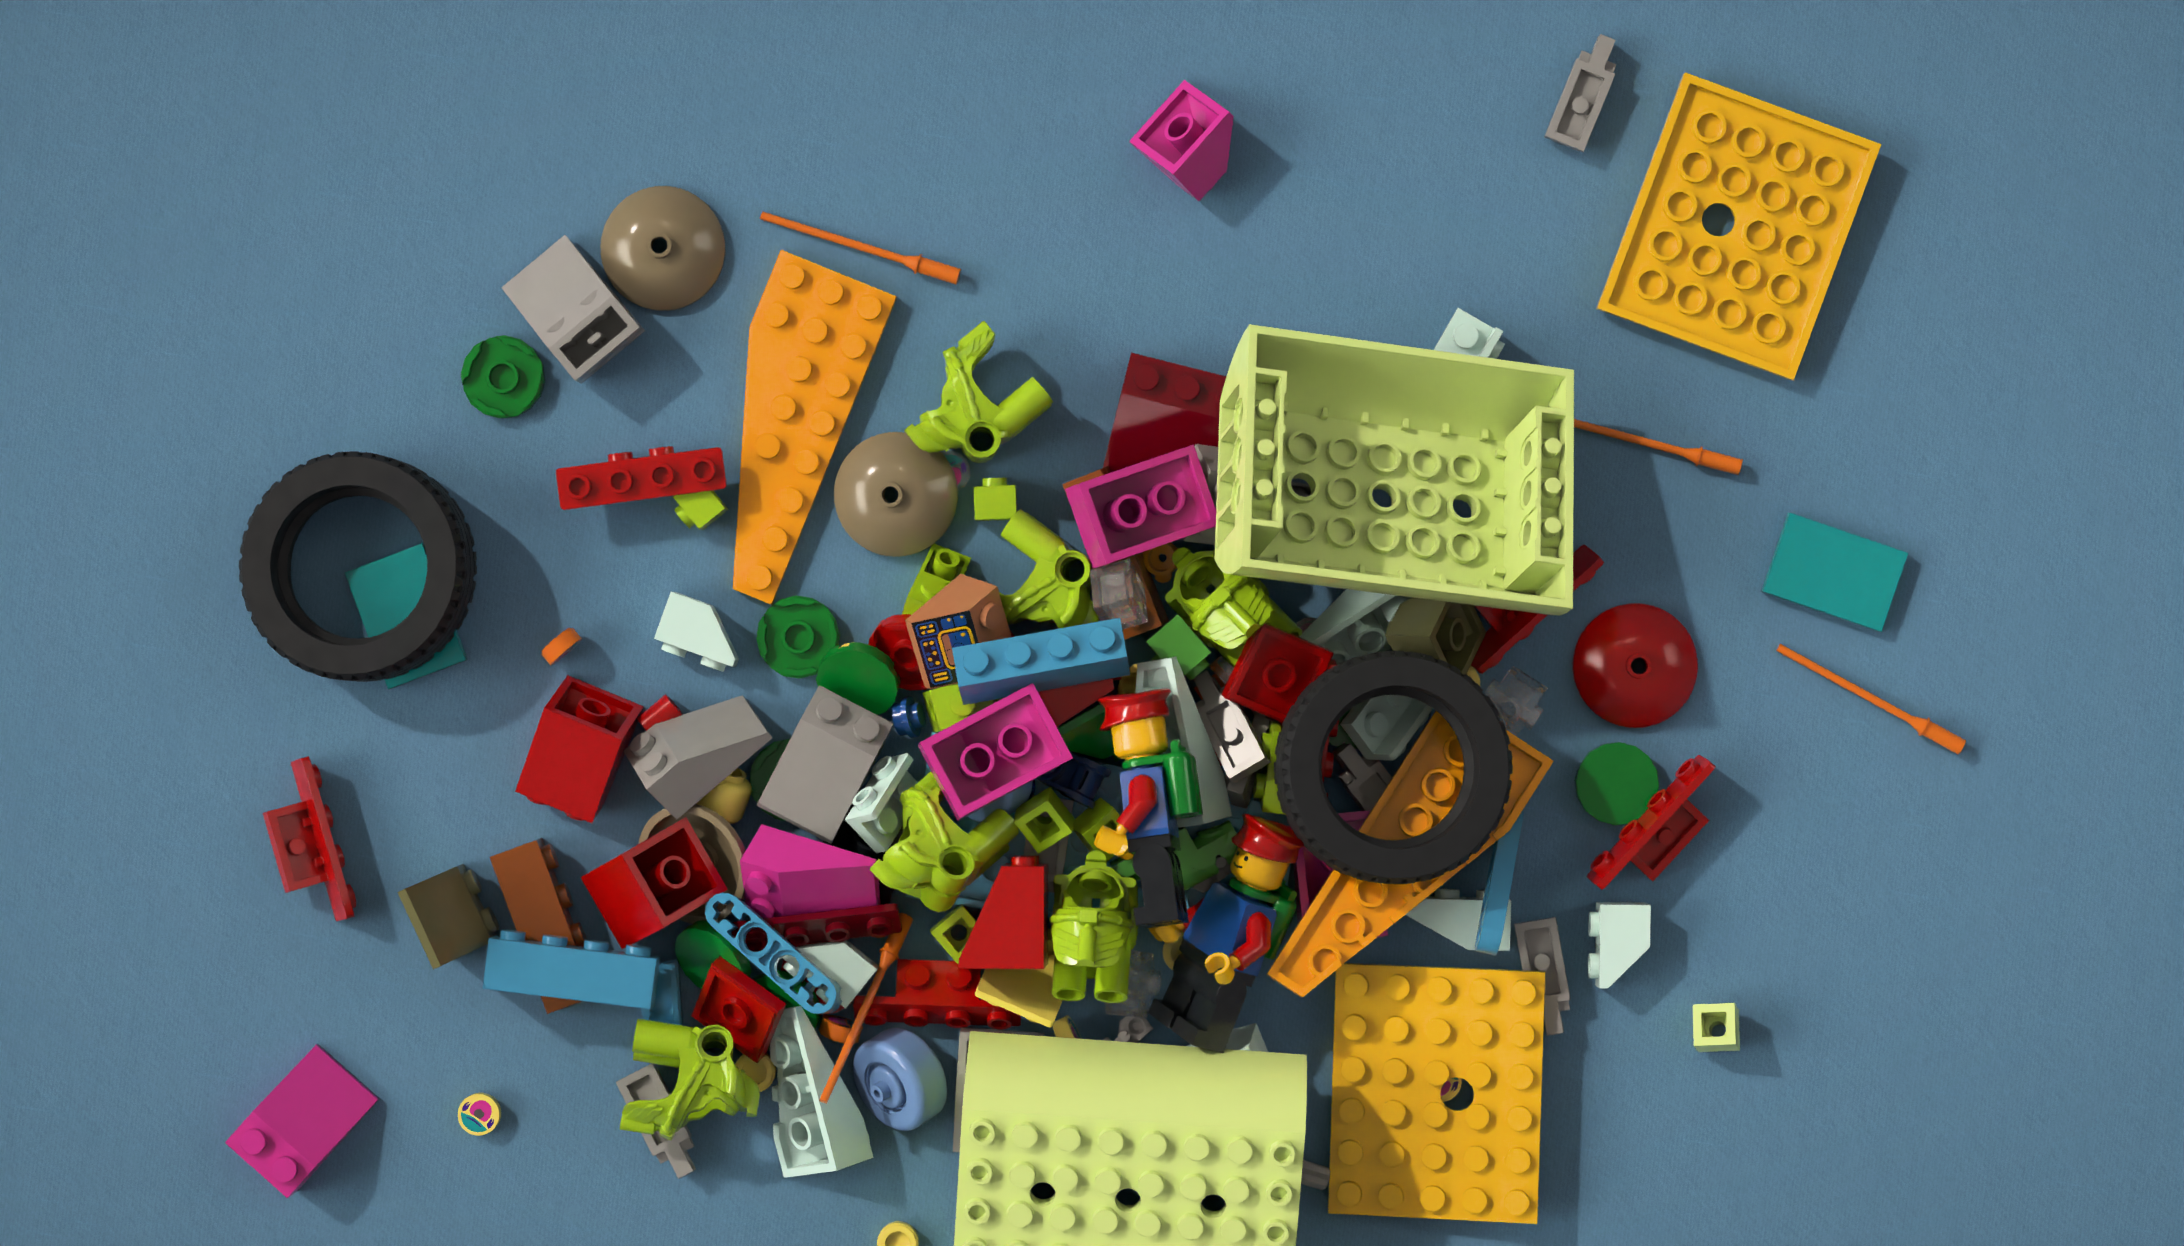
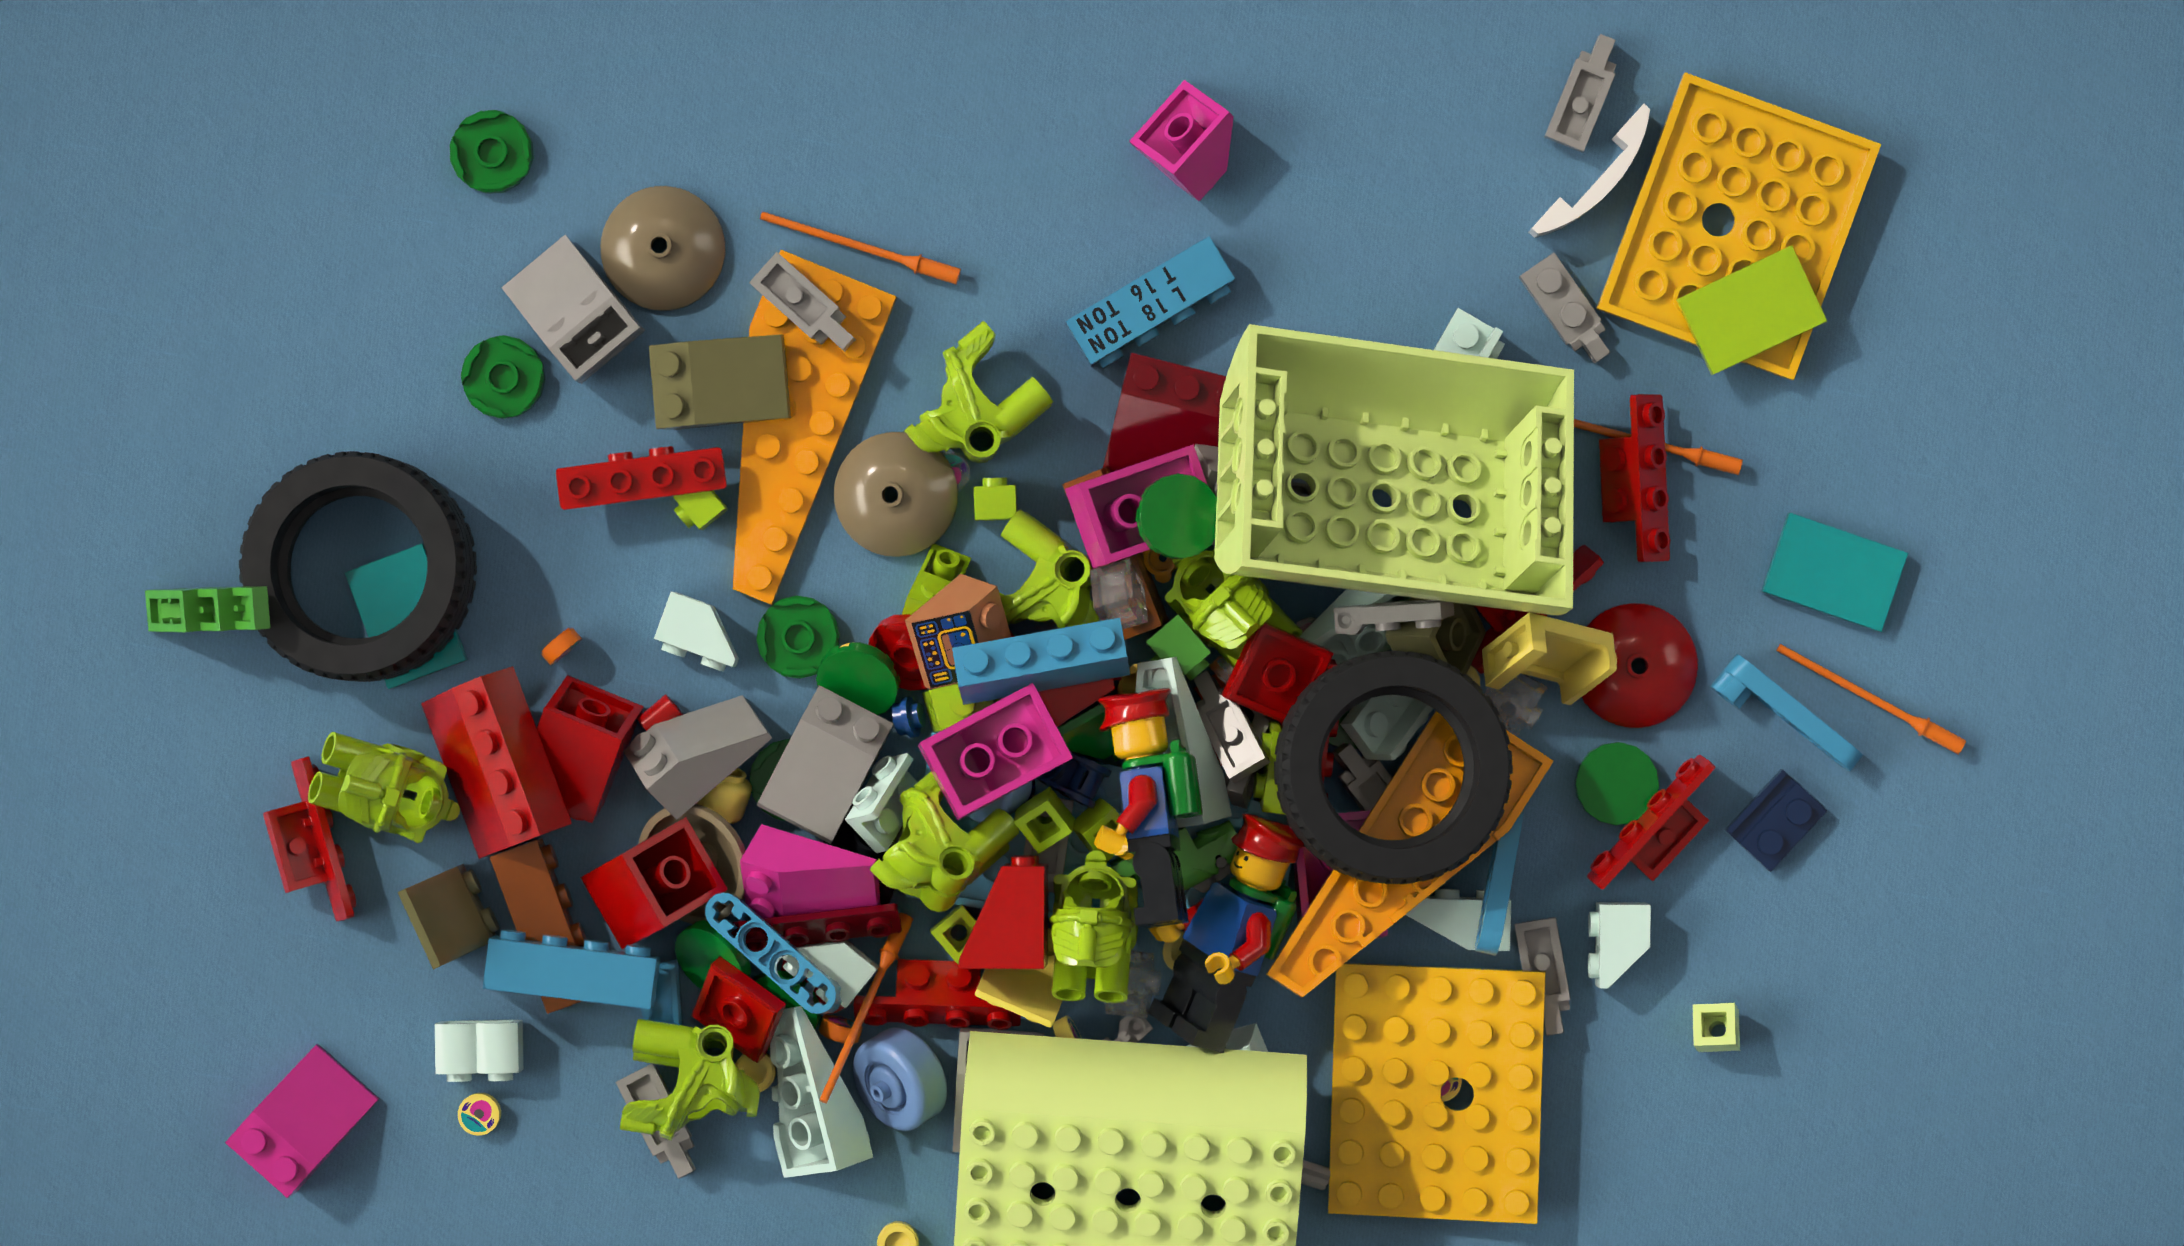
none -> bright green slope [145,586,270,632]
none -> lime helmet [308,732,460,843]
none -> red slope [421,666,572,859]
none -> light aqua brick [435,1020,524,1082]
none -> green tile [449,110,534,194]
none -> olive slope [649,334,791,430]
none -> light grey hinge [749,252,856,352]
none -> dark azure brick [1066,236,1235,368]
none -> green tile [1136,473,1217,560]
none -> light grey hinge [1333,600,1454,635]
none -> light yellow panel [1482,612,1617,705]
none -> light grey hinge [1519,252,1610,364]
none -> white slope [1528,104,1650,238]
none -> red bracket [1599,394,1671,562]
none -> lime tile [1676,245,1827,375]
none -> dark azure beam [1710,654,1863,772]
none -> dark blue plate [1724,769,1827,872]

